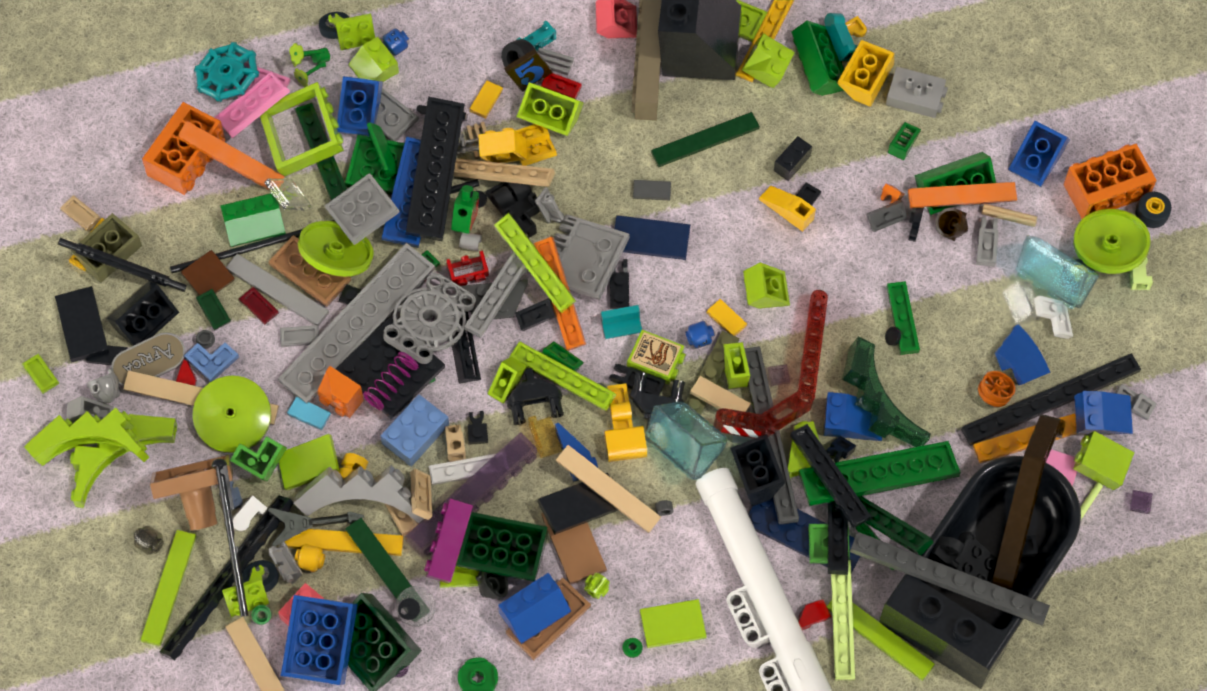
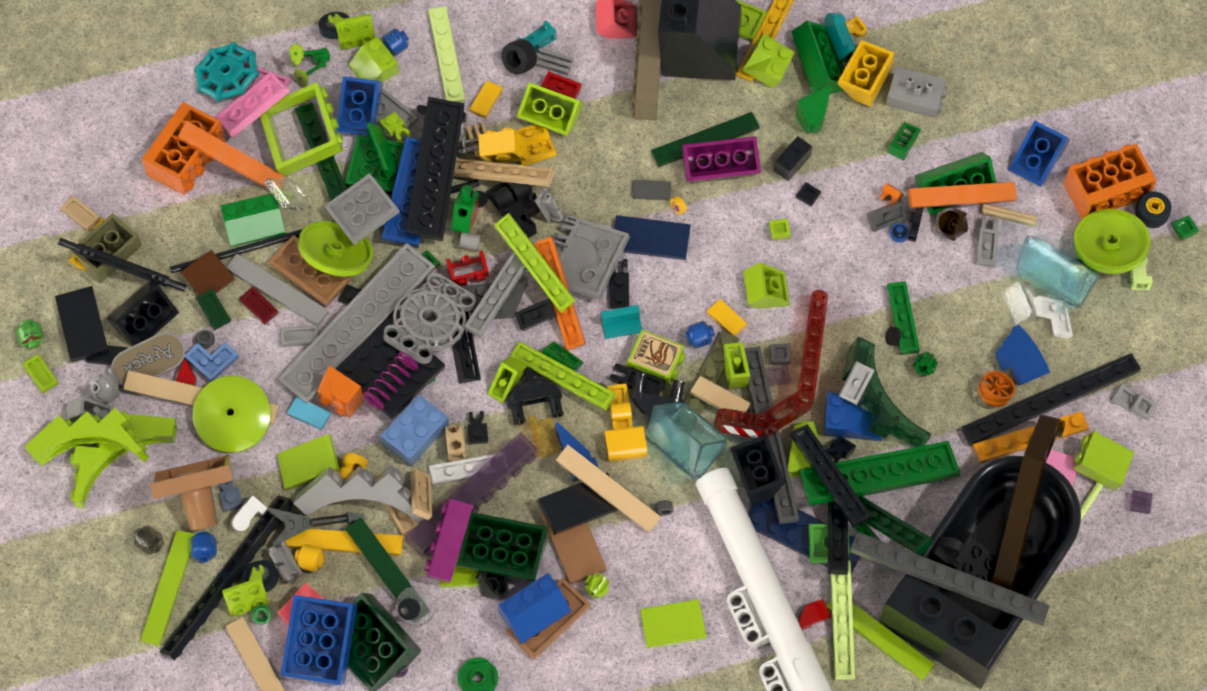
black bar [211,458,249,617] -> none
bright green brick [230,436,287,481] -> none
dark brown tile [504,49,553,92] -> none
green plate [623,638,643,658] -> none
yellow slope [759,185,816,232] -> none
blue slope [1074,391,1133,434] -> none
none -> bright green head [16,319,44,349]
none -> blue head [191,532,217,563]
none -> lime plate [380,111,411,144]
none -> yellowish green plate [428,6,465,103]
none -> yellow tile [670,196,687,215]
none -> magenta brick [682,136,761,182]
none -> lime plate [769,218,791,241]
none -> dark grey plate [770,344,791,365]
none -> green slope [795,84,831,134]
none -> light grey plate [839,361,875,405]
none -> blue tile [890,223,909,243]
none -> green gear [913,351,938,377]
none -> green plate [1172,215,1199,241]

